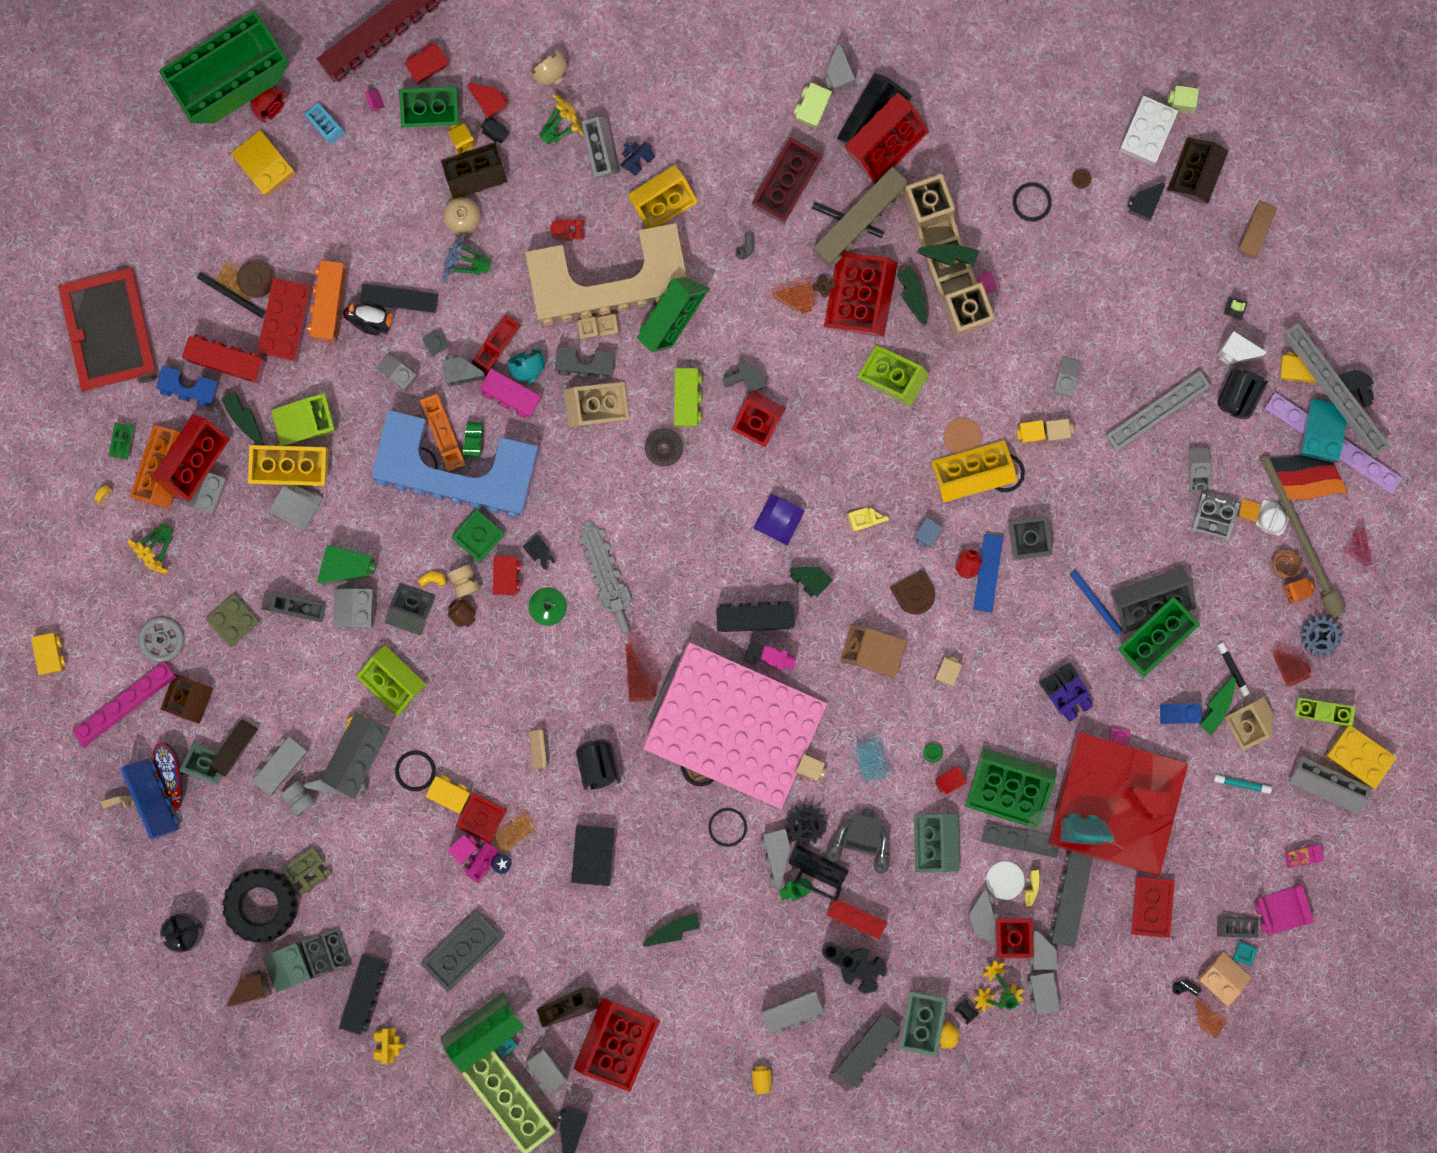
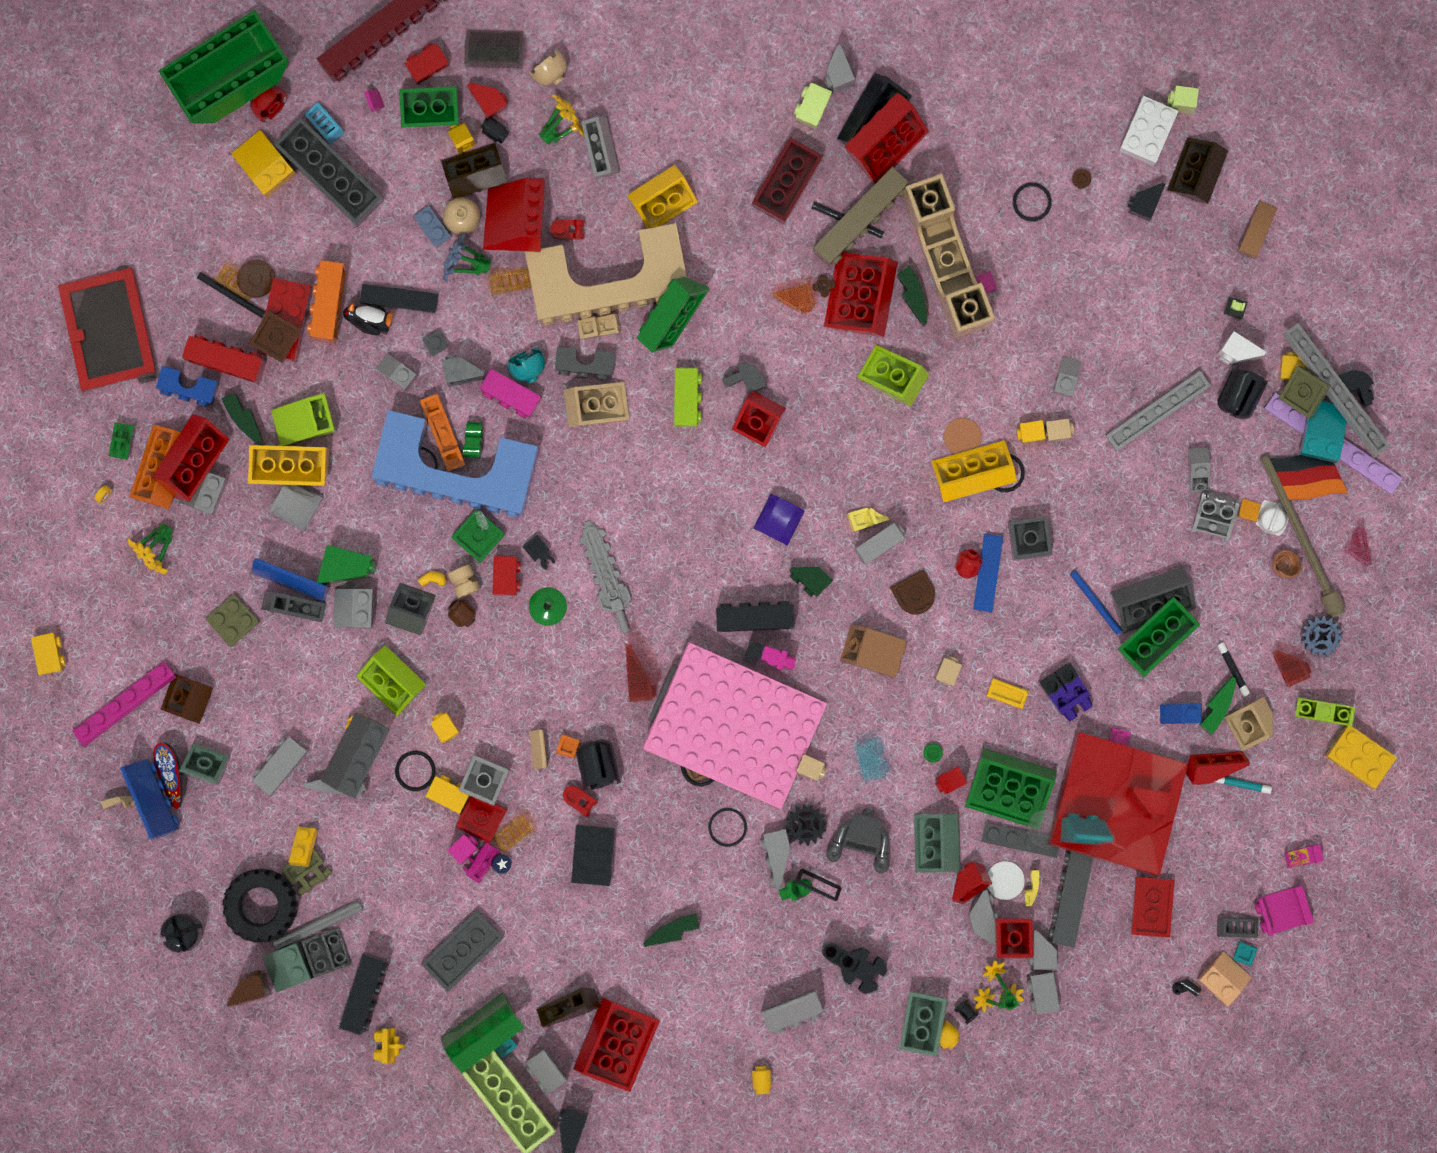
light grey plate [138,617,184,663] -> none
dark brown slope [209,719,258,777] -> none
light grey wheel [279,780,316,817] -> none
red slope [471,315,521,376] -> none
dark blue hips [619,141,655,175] -> none
clear smoke dish [645,428,683,467] -> none
dark grey arm [735,234,754,260] -> none
black plate [788,845,849,888] -> none
red brick [826,899,888,940] -> none
dark grey wedge [829,1014,901,1092] -> none
sand blue brick [914,518,943,549] -> none
dark green slope [916,244,980,267] -> none
clear orange slope [1195,1001,1227,1038] -> none
orange slope [1283,578,1315,604] -> none
light grey brick [1289,756,1371,815] -> none
none -> reddish brown plate [249,311,302,363]
none -> blue slope [252,558,330,602]
none -> light grey axle [273,901,363,950]
none -> dark grey brick [274,117,384,227]
none -> yellow plate [289,827,318,867]
none -> sand blue plate [413,206,451,248]
none -> yellow brick [430,712,460,743]
none -> light grey slope [458,754,511,805]
none -> clear smoke slope [464,29,524,69]
none -> clear tile [474,511,489,531]
none -> red slope [483,178,545,252]
none -> clear yellow slope [488,269,531,296]
none -> orange plate [556,734,581,759]
none -> red plate [563,786,598,817]
none -> light grey brick [854,523,906,566]
none -> red slope [952,862,993,904]
none -> yellow tile [986,678,1029,709]
none -> red slope [1186,751,1250,785]
none -> olive plate [1279,366,1331,418]

